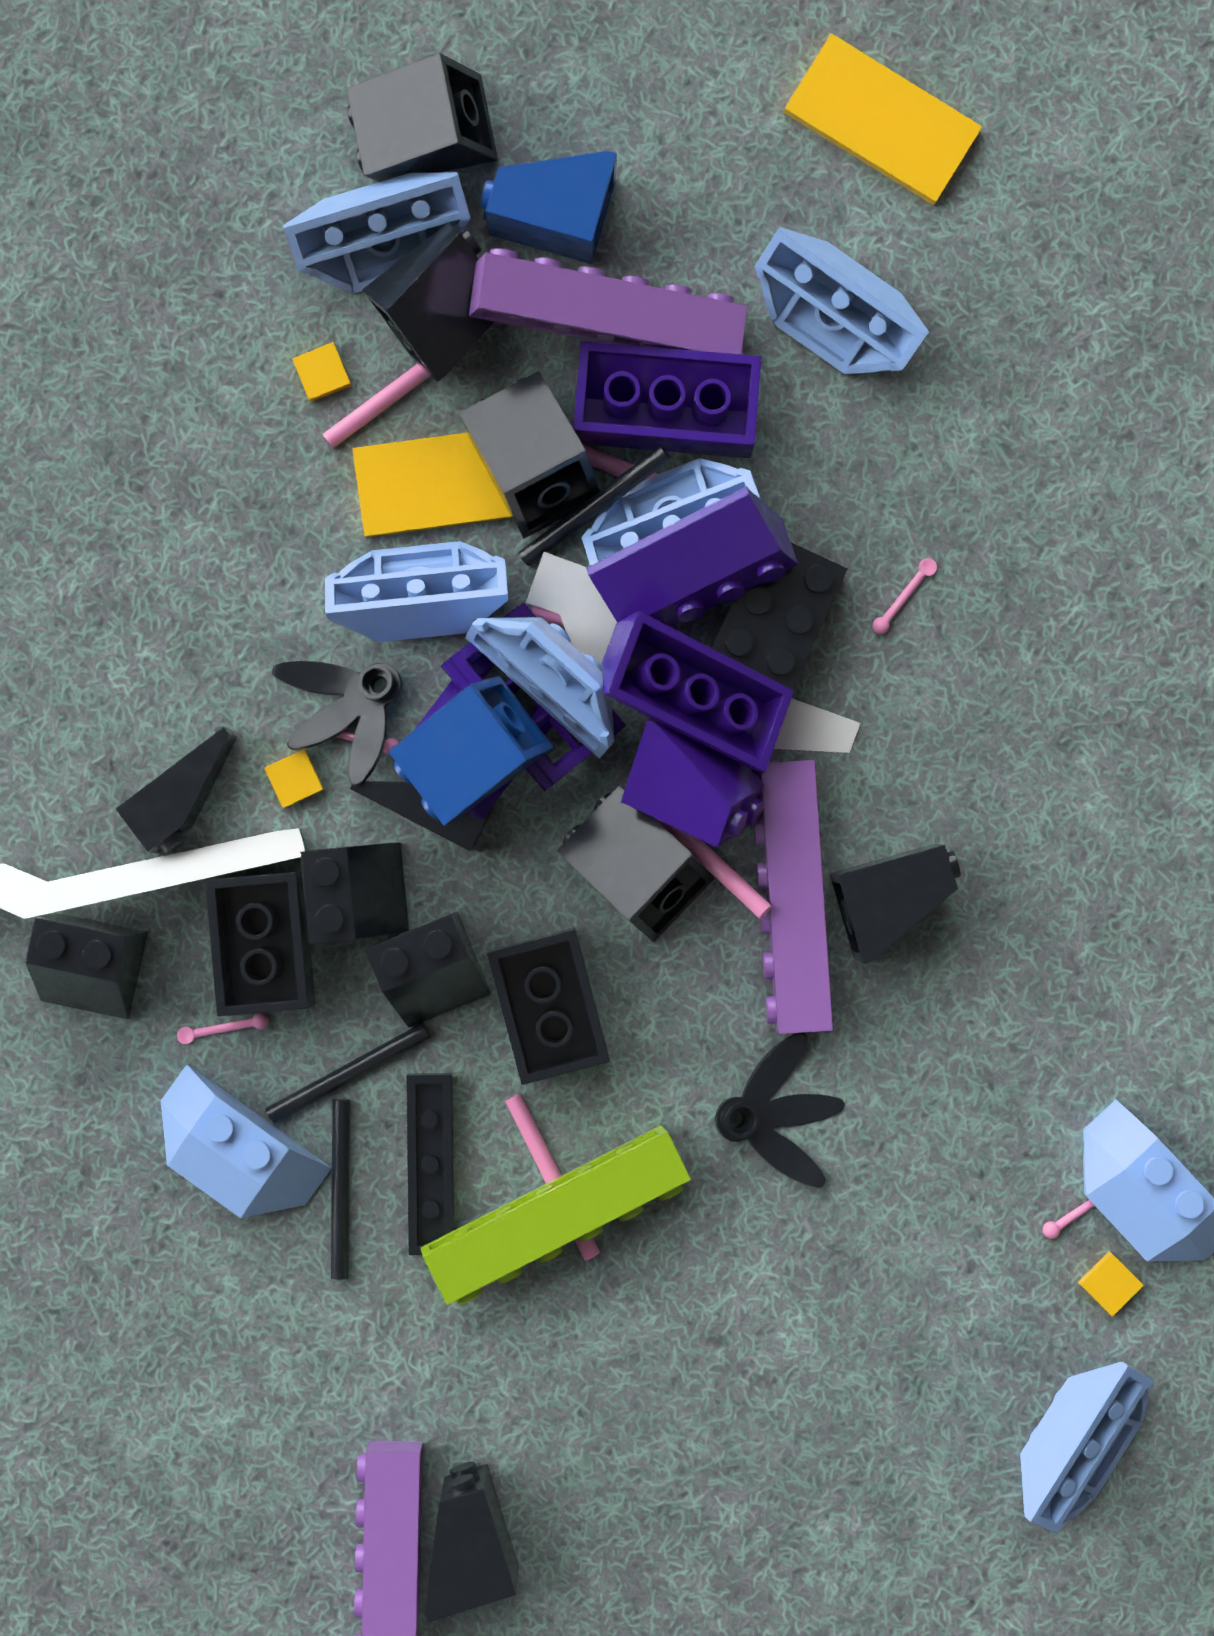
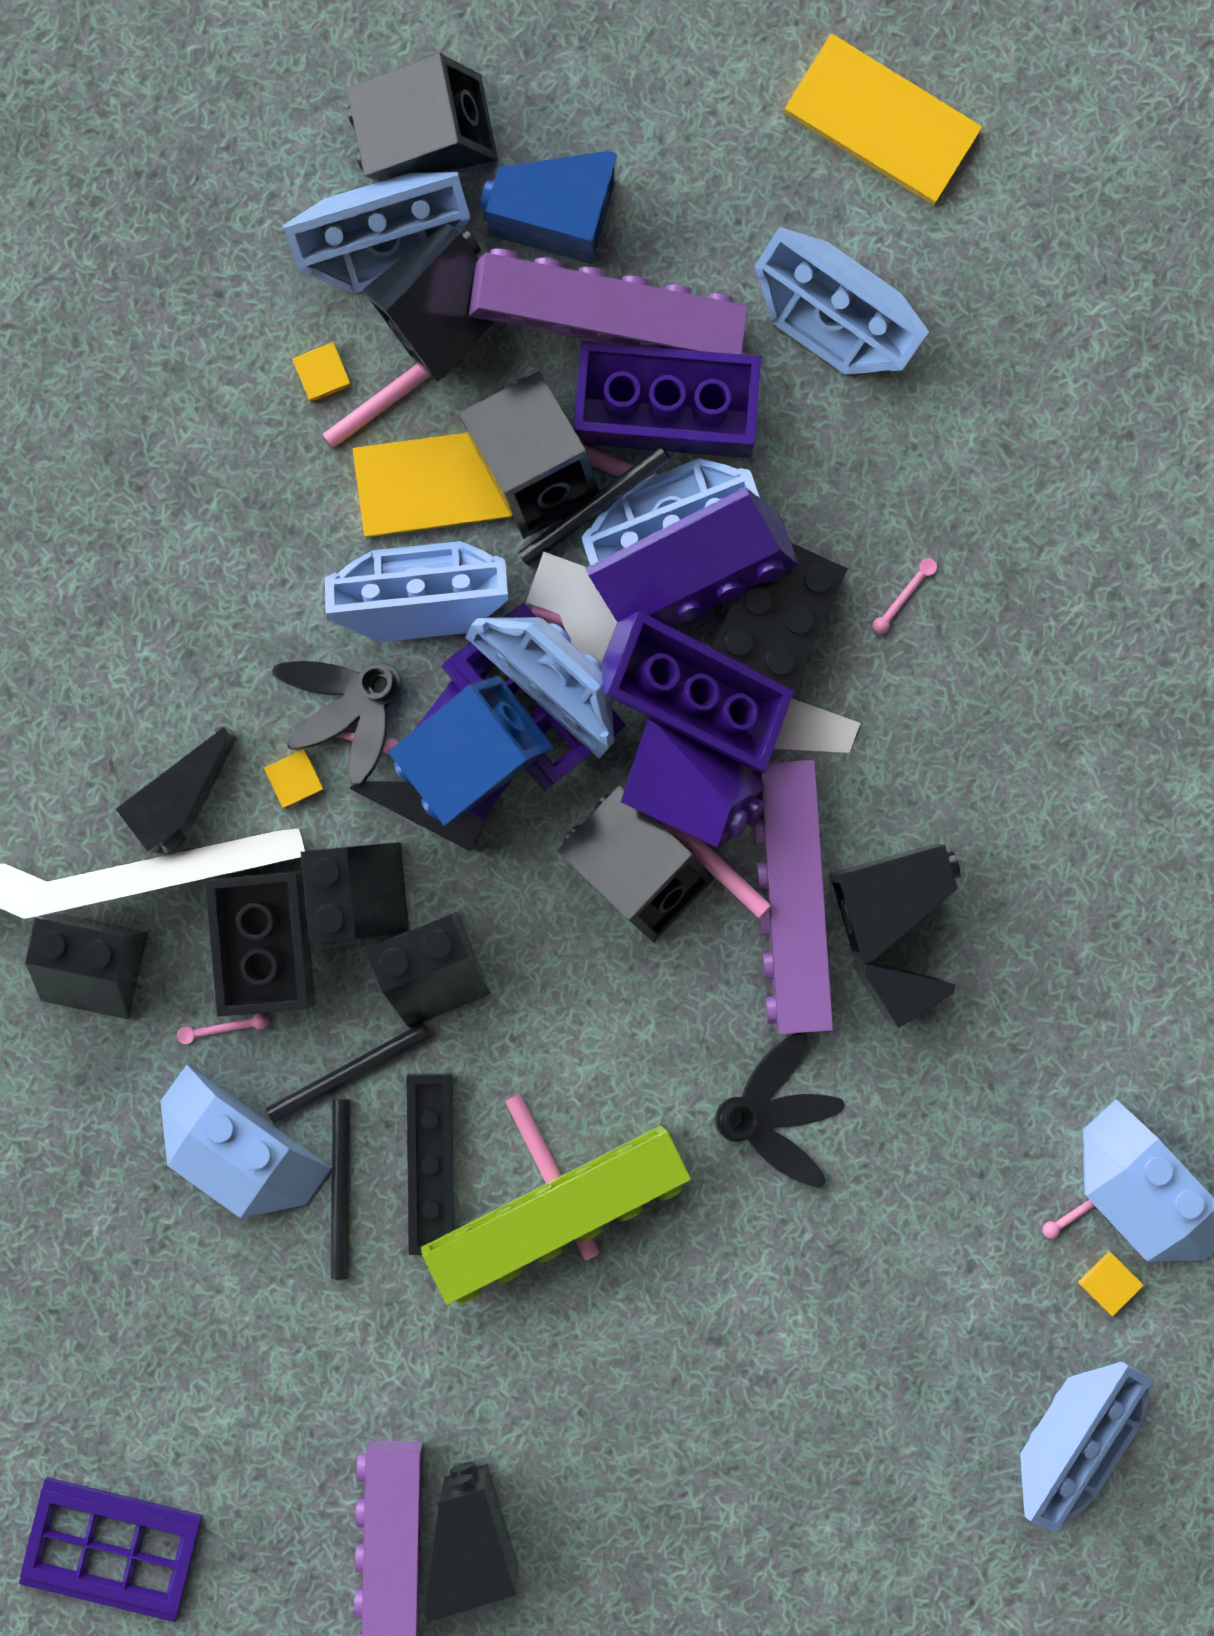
black brick [487,927,610,1085] -> none
none -> dark purple piece [19,1477,203,1622]
none -> black slope [854,960,956,1028]

